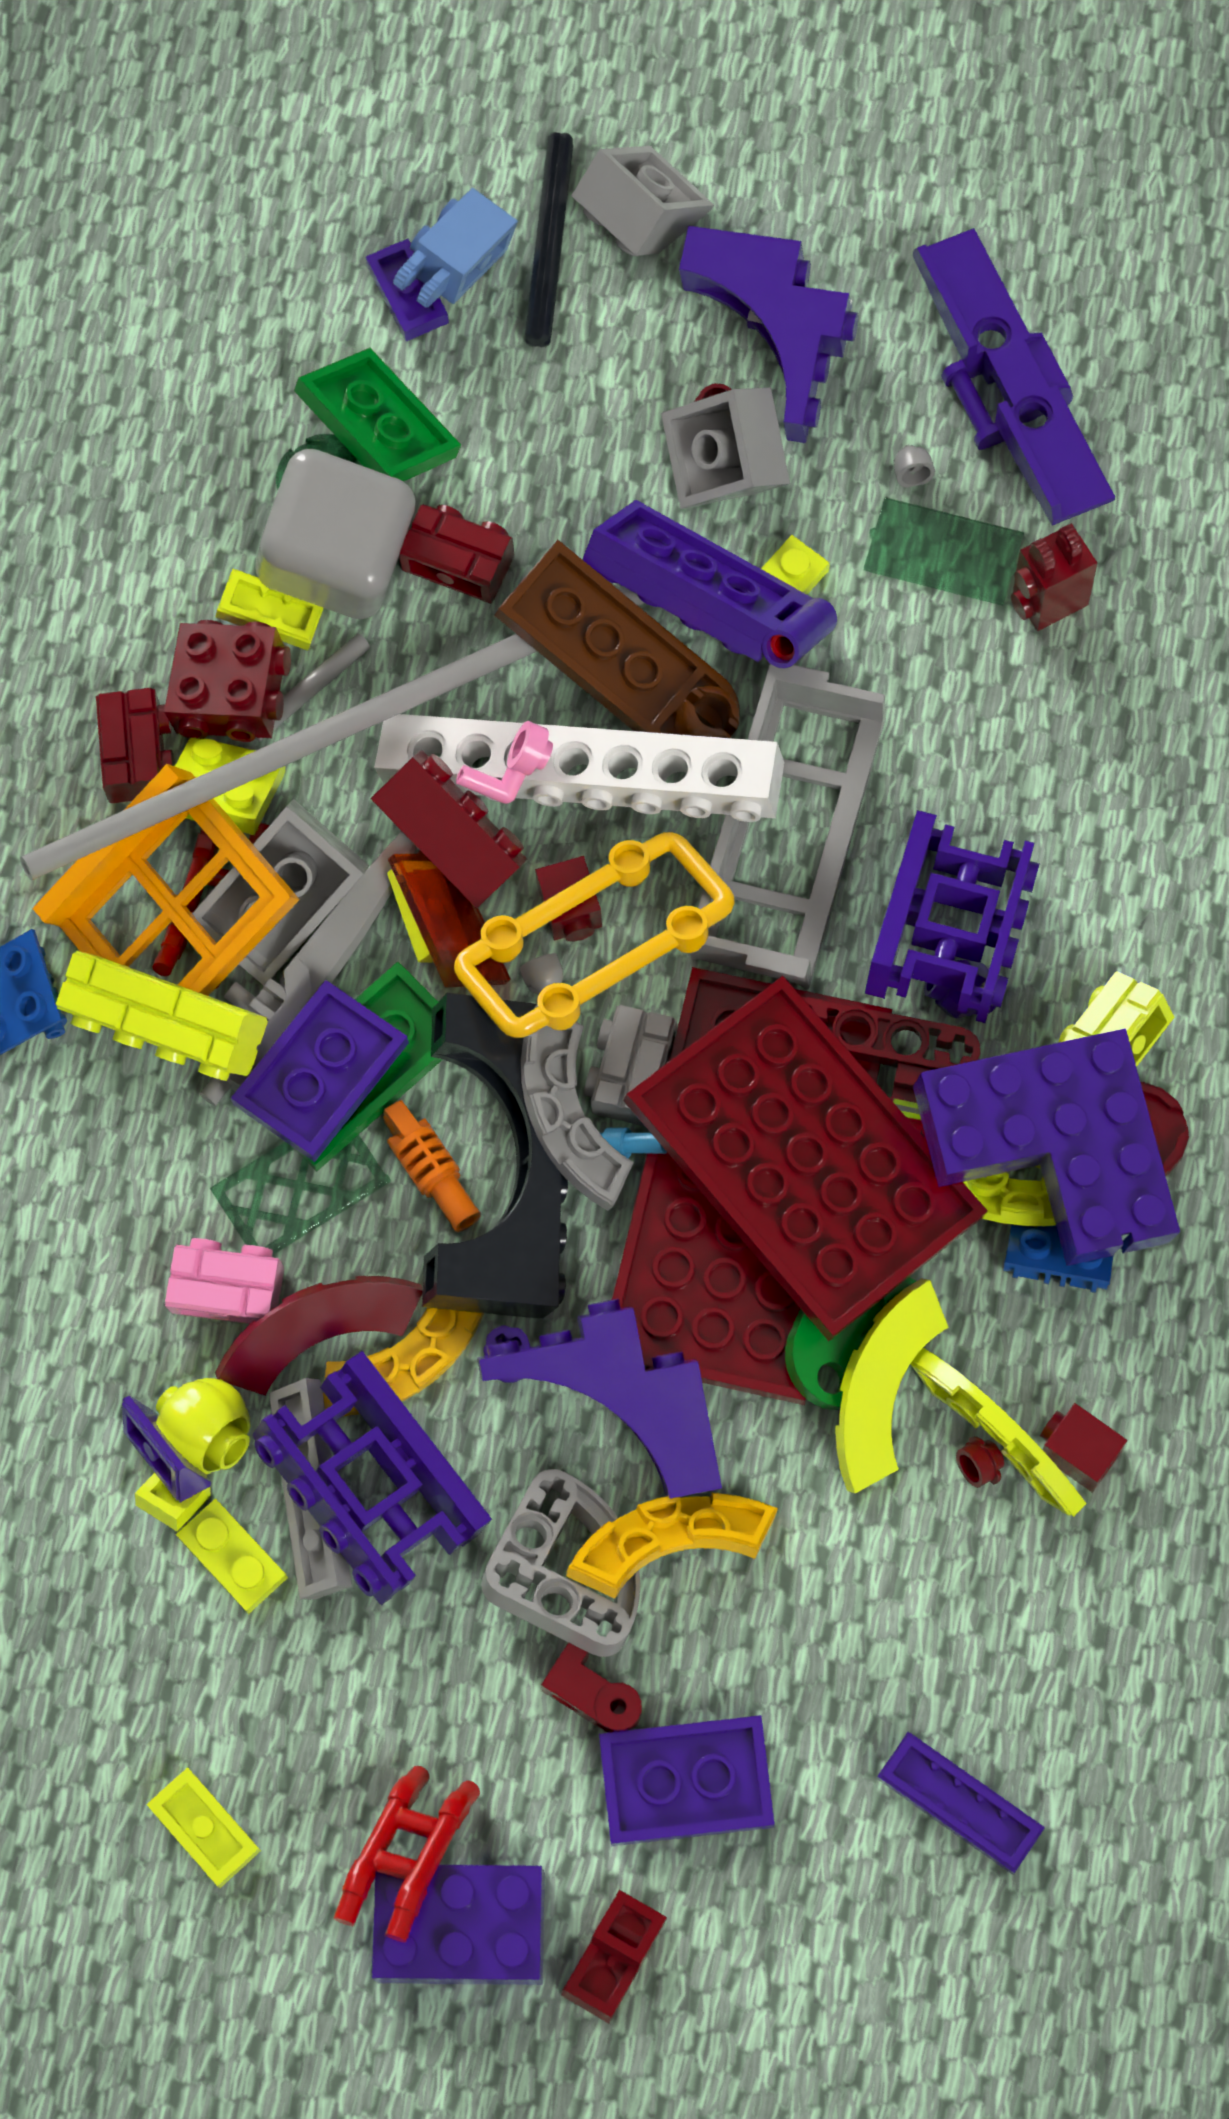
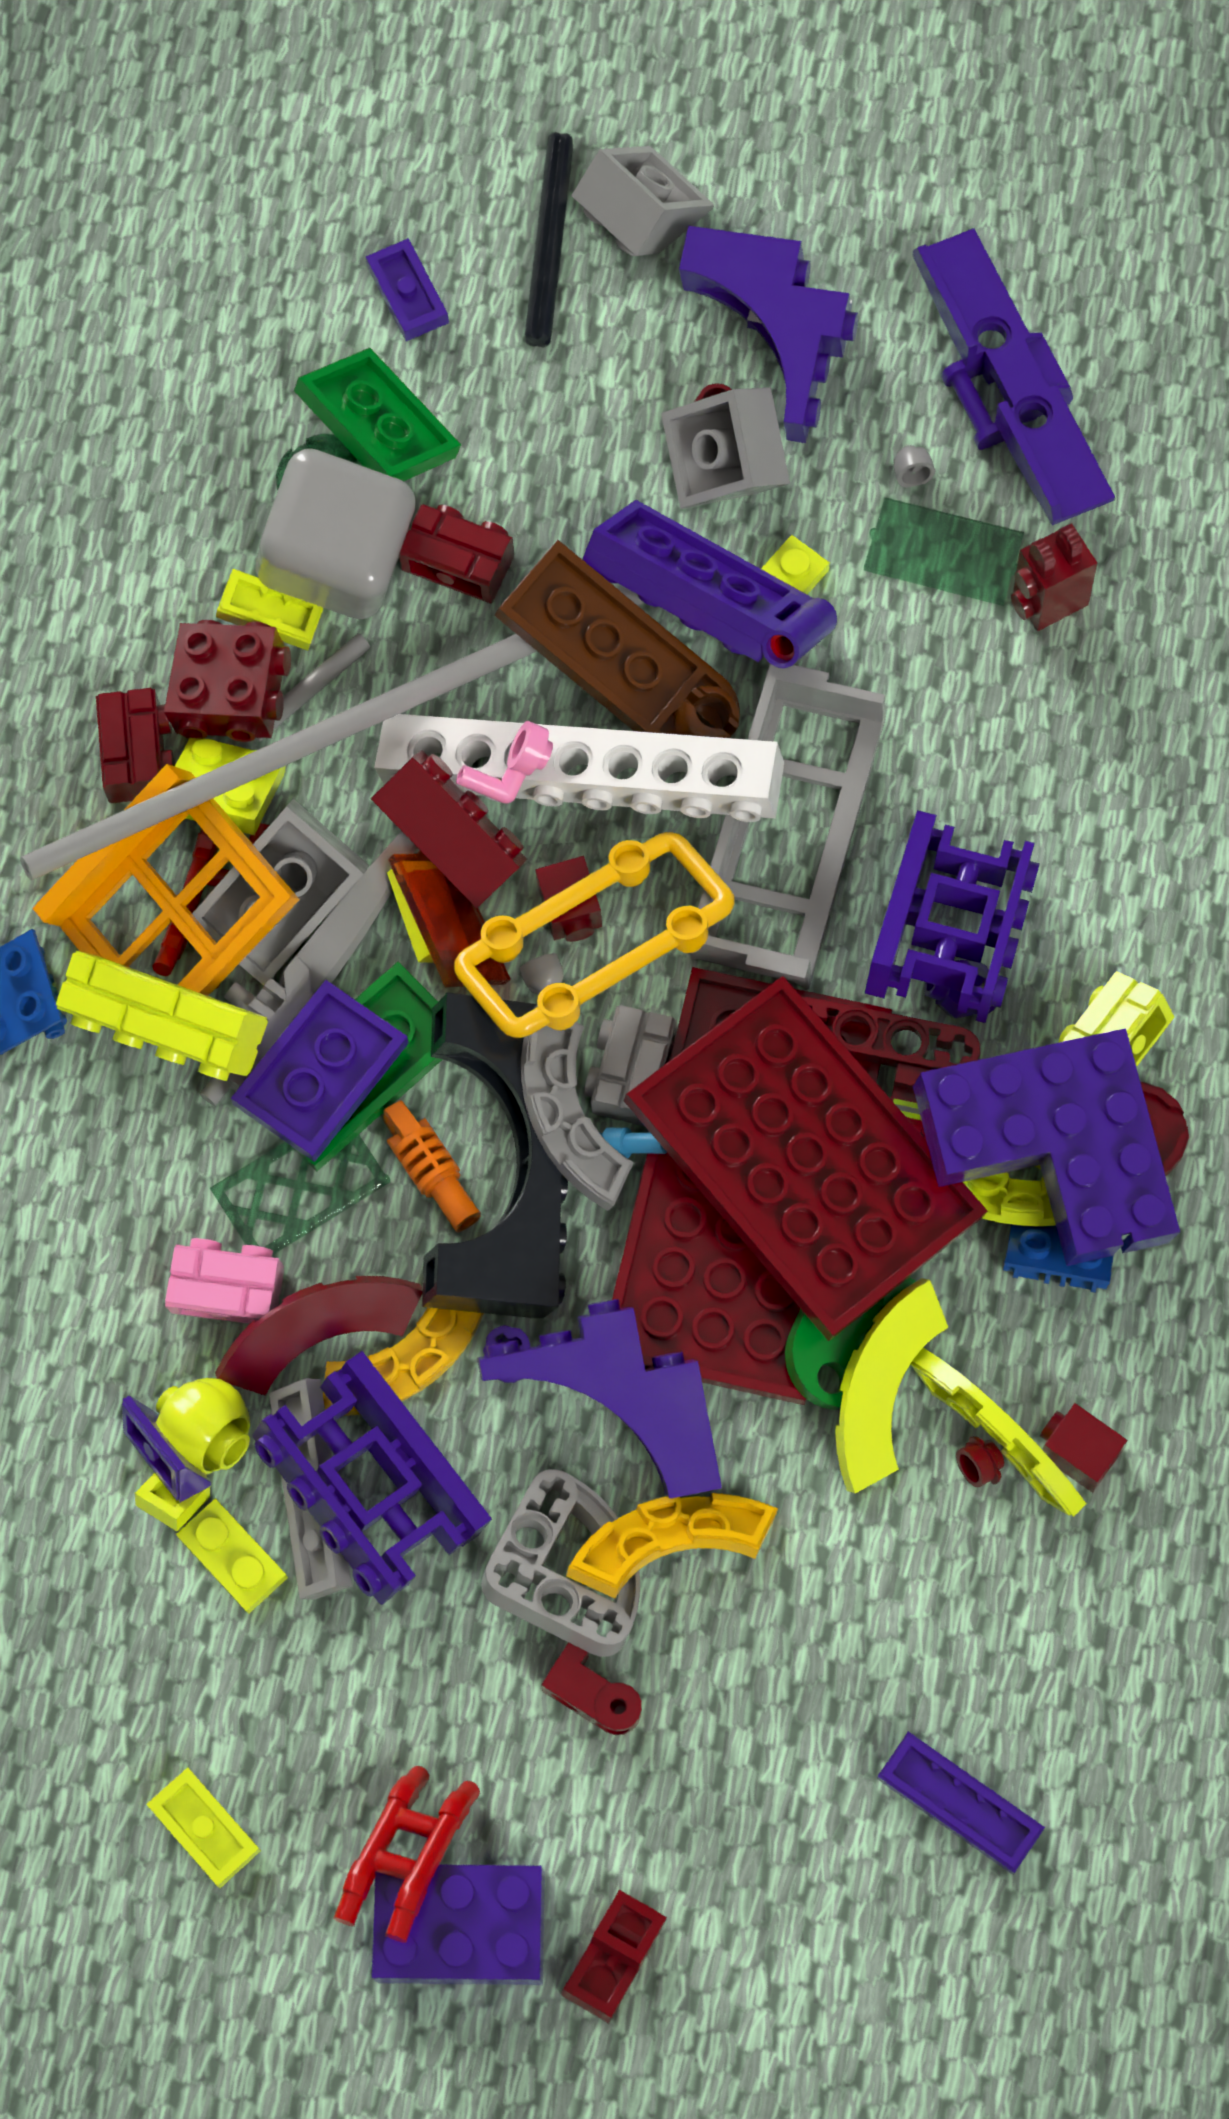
medium blue hinge [393,187,518,308] -> none
dark purple plate [599,1715,775,1846] -> none

